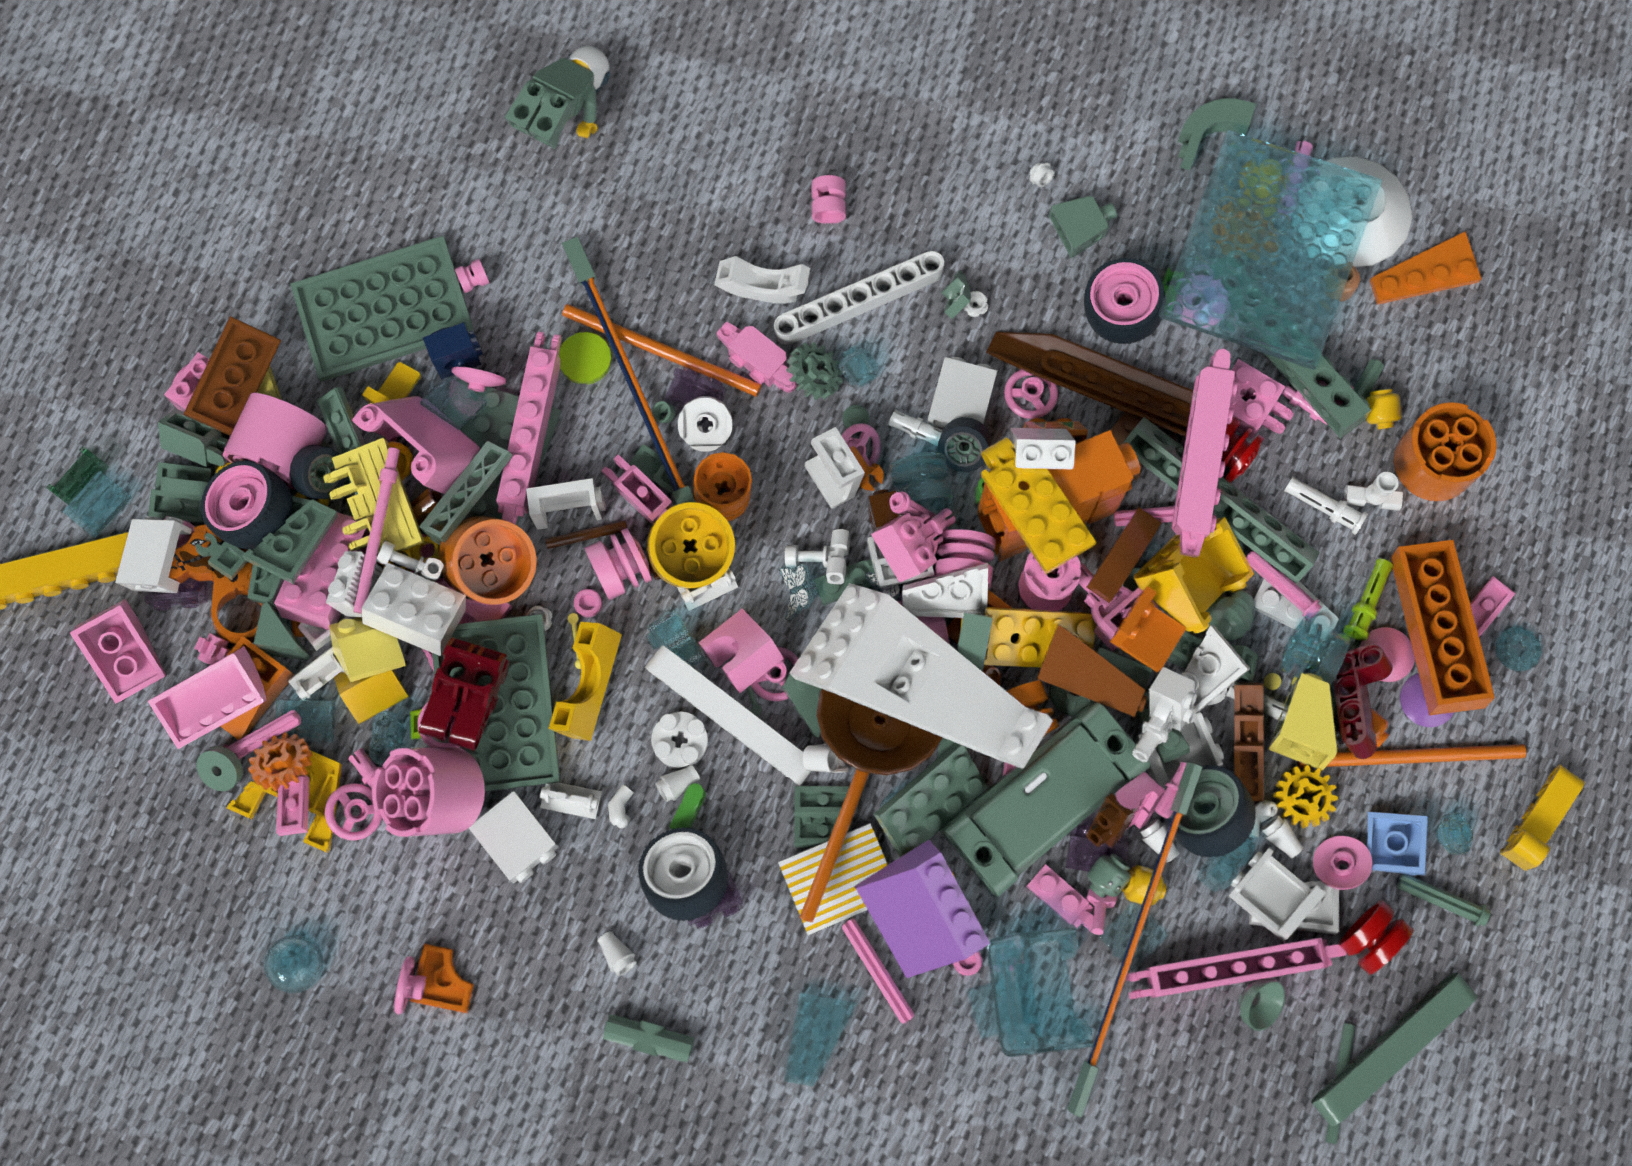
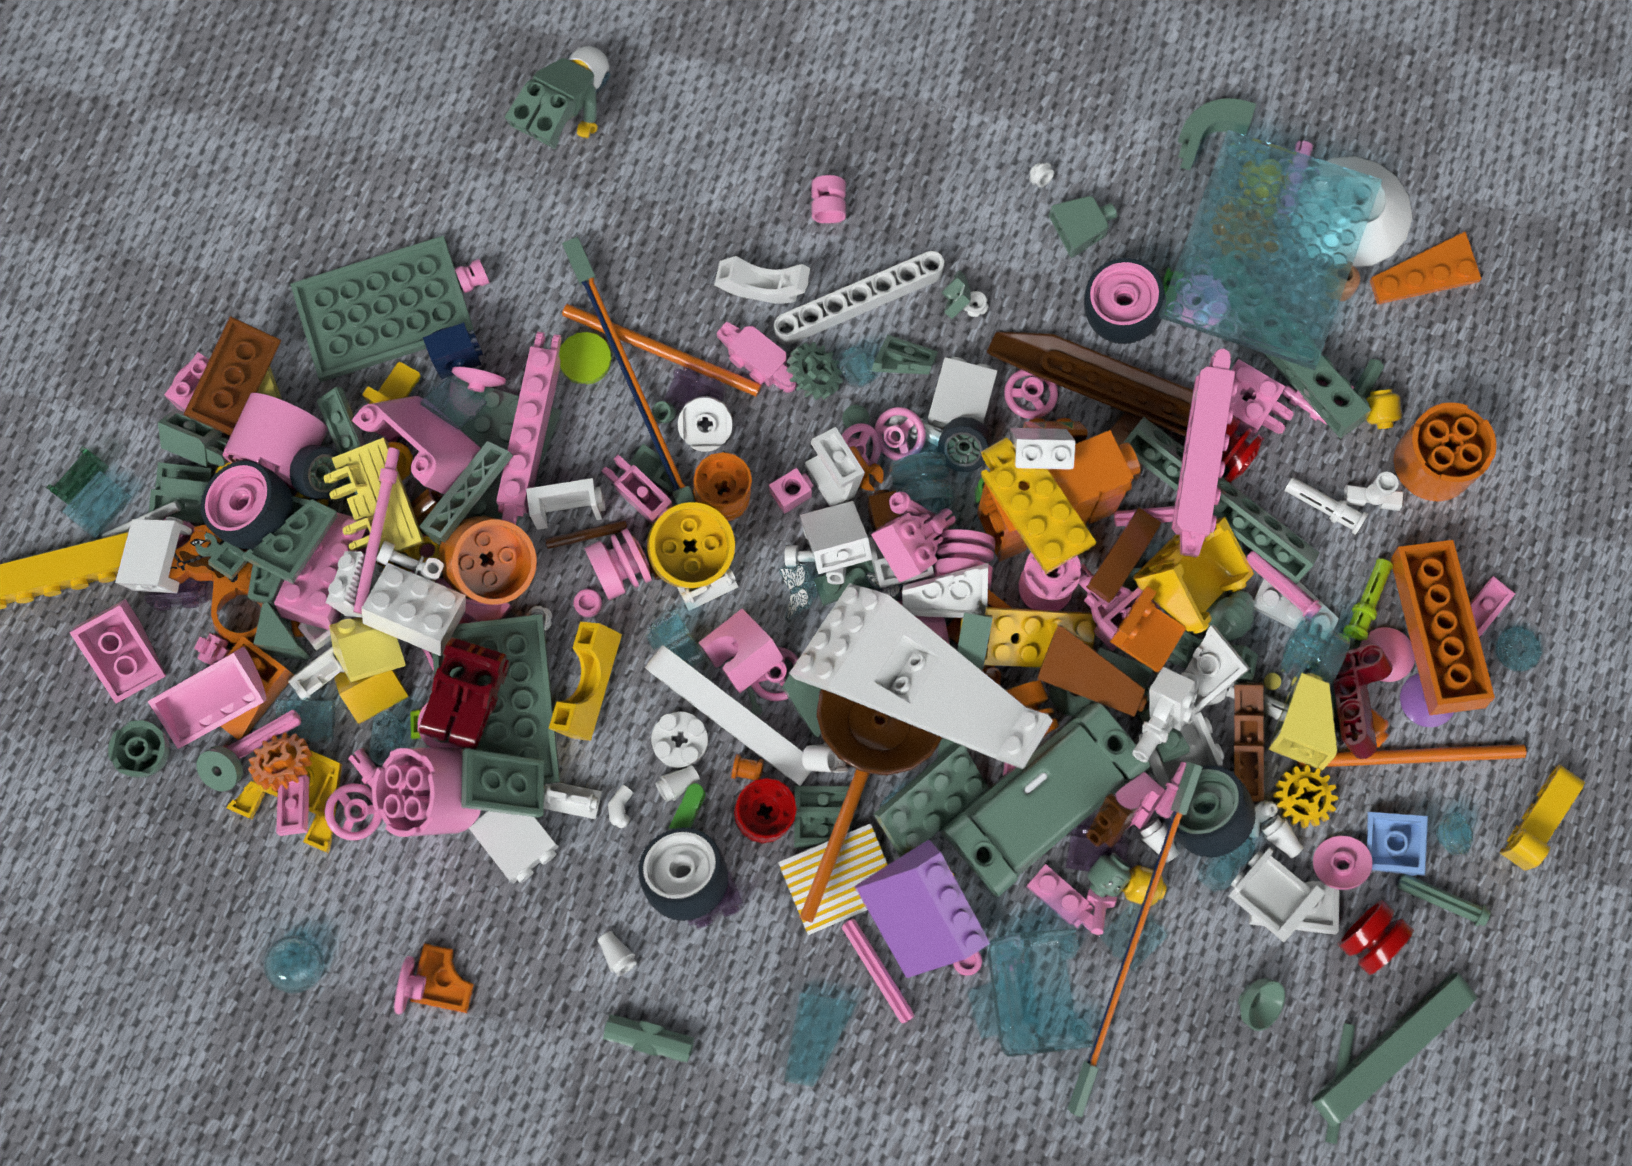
light yellow hinge [568,613,581,669] -> none
bright pink hinge [1126,938,1346,999] -> none
none -> white bar [102,500,181,538]
none -> sand green cylinder [108,720,170,778]
none -> sand green tile [461,748,544,818]
none -> orange bush [731,754,764,780]
none -> red wheel [734,778,797,844]
none -> bright pink brick [769,468,813,514]
none -> white panel [800,501,872,574]
none -> sand green wing [872,335,938,374]
none -> bright pink piece [875,407,926,461]

